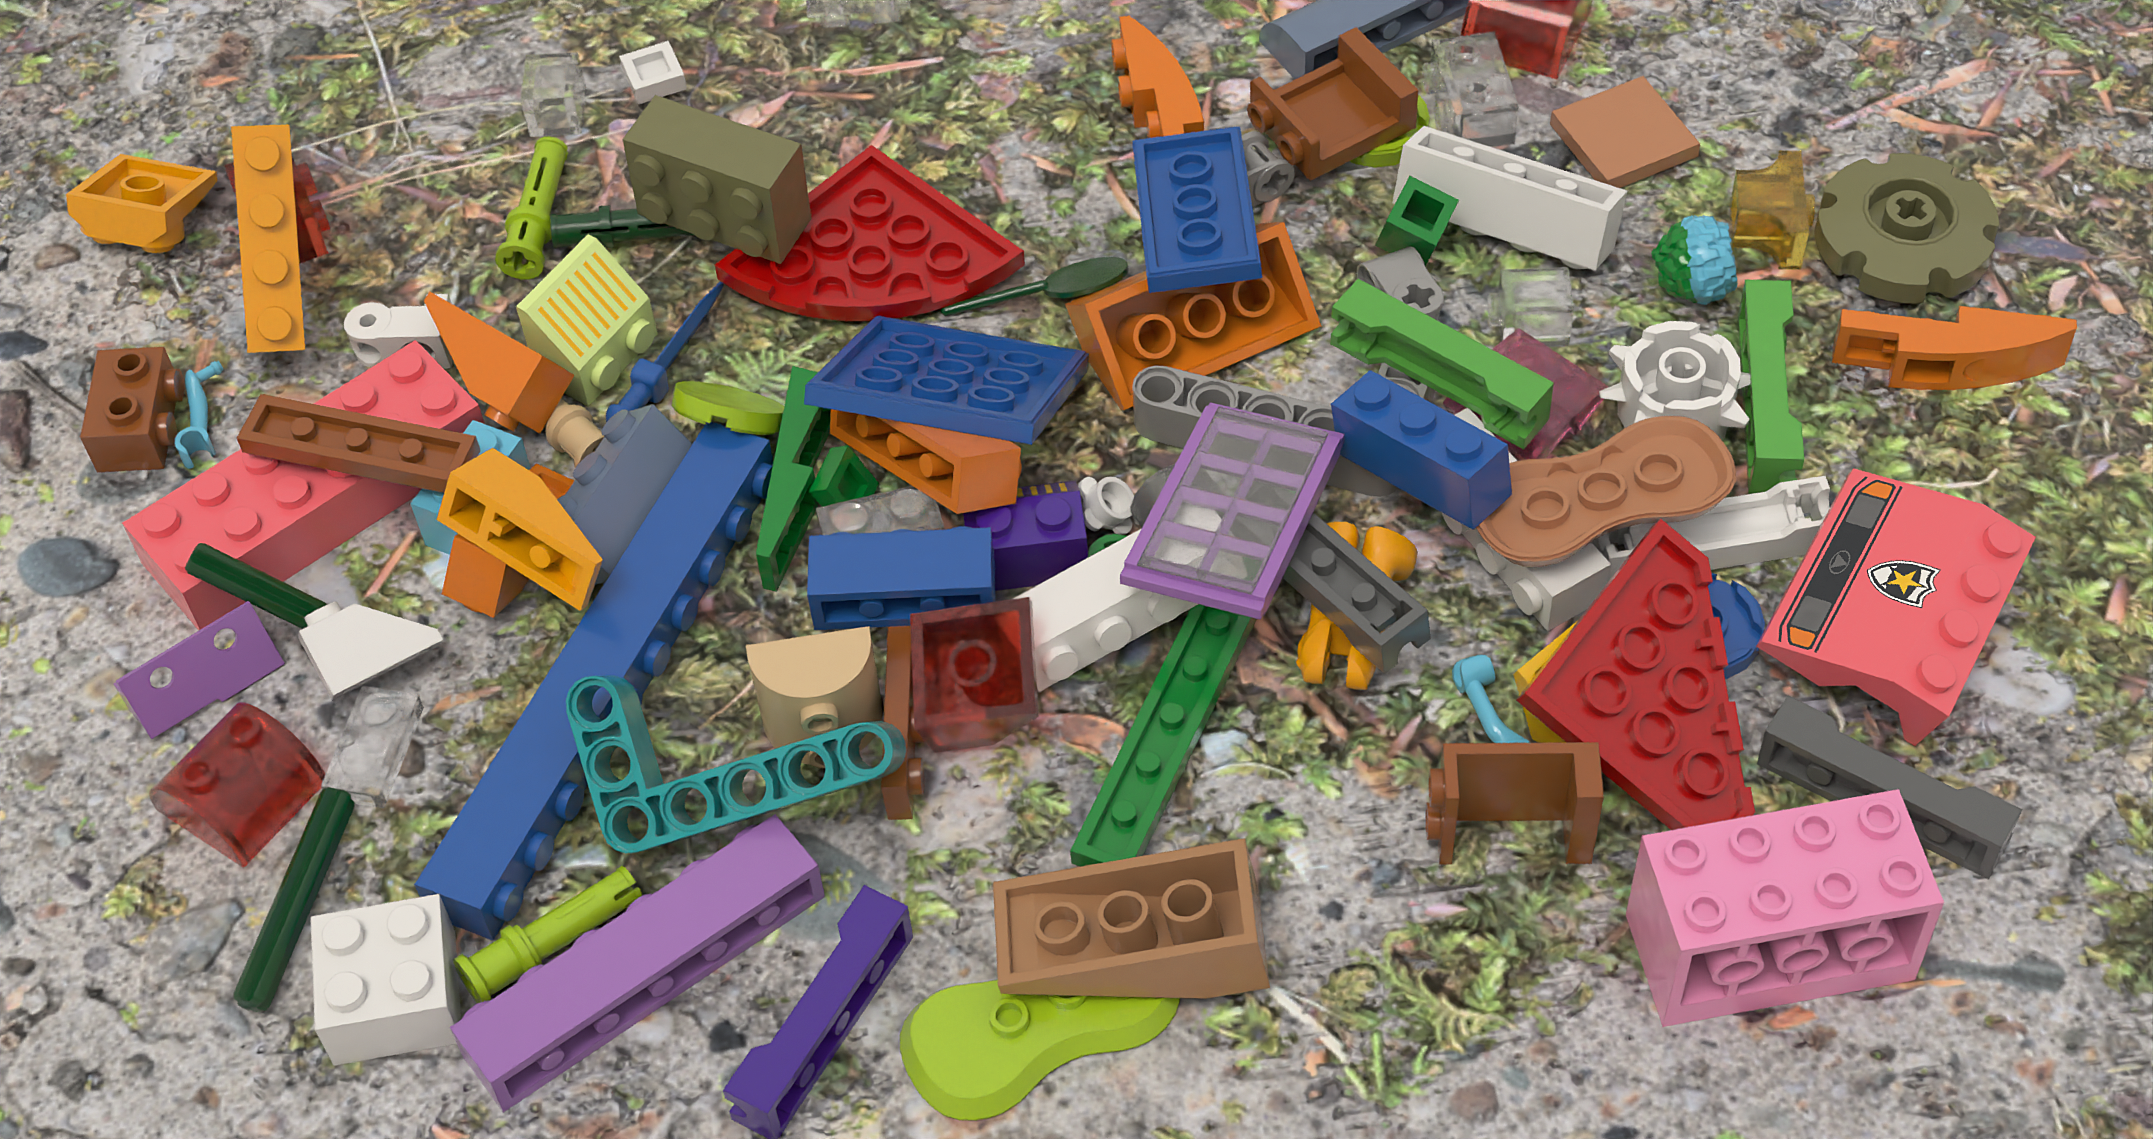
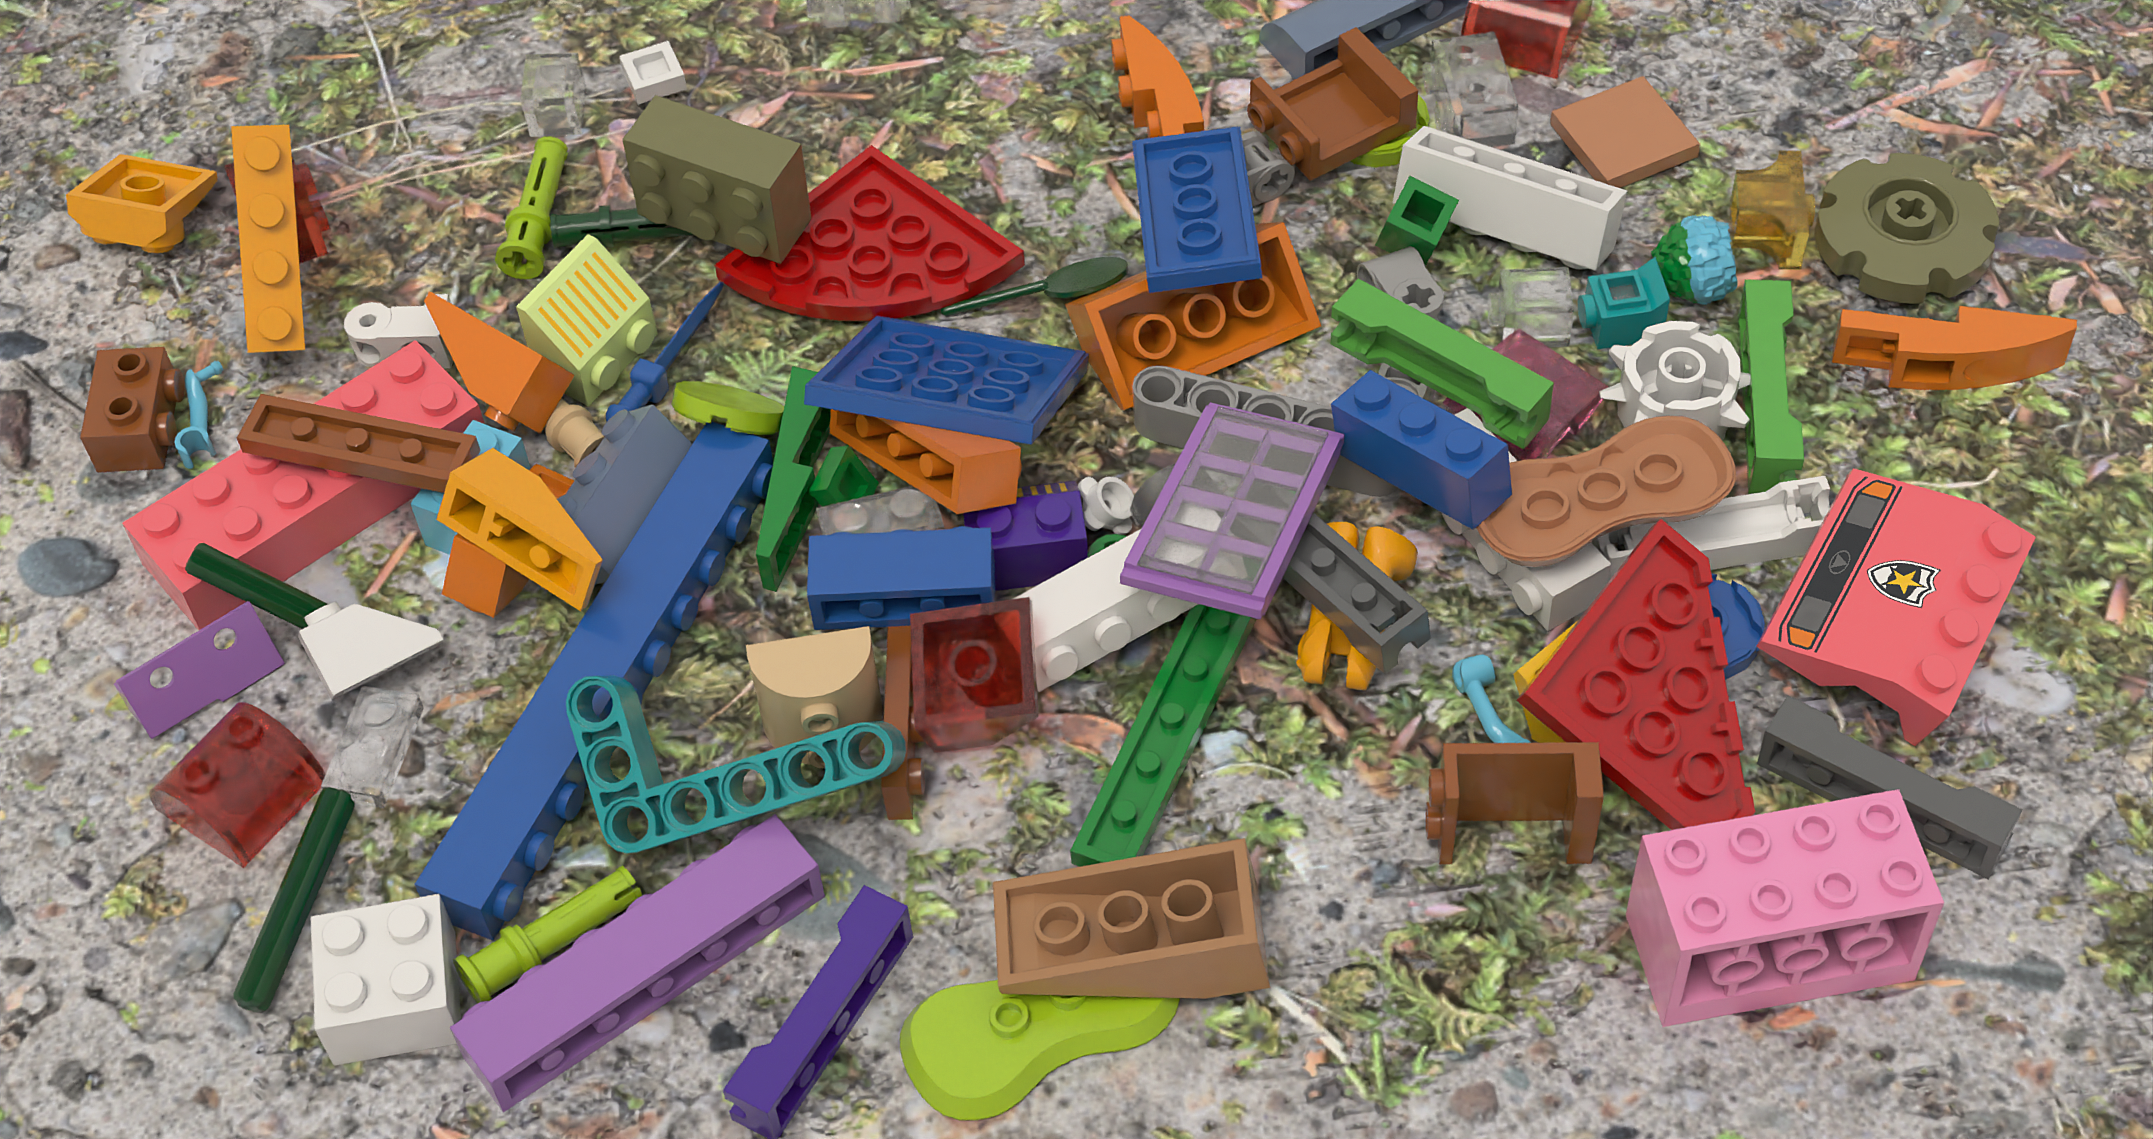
none -> teal window [1577,257,1670,350]

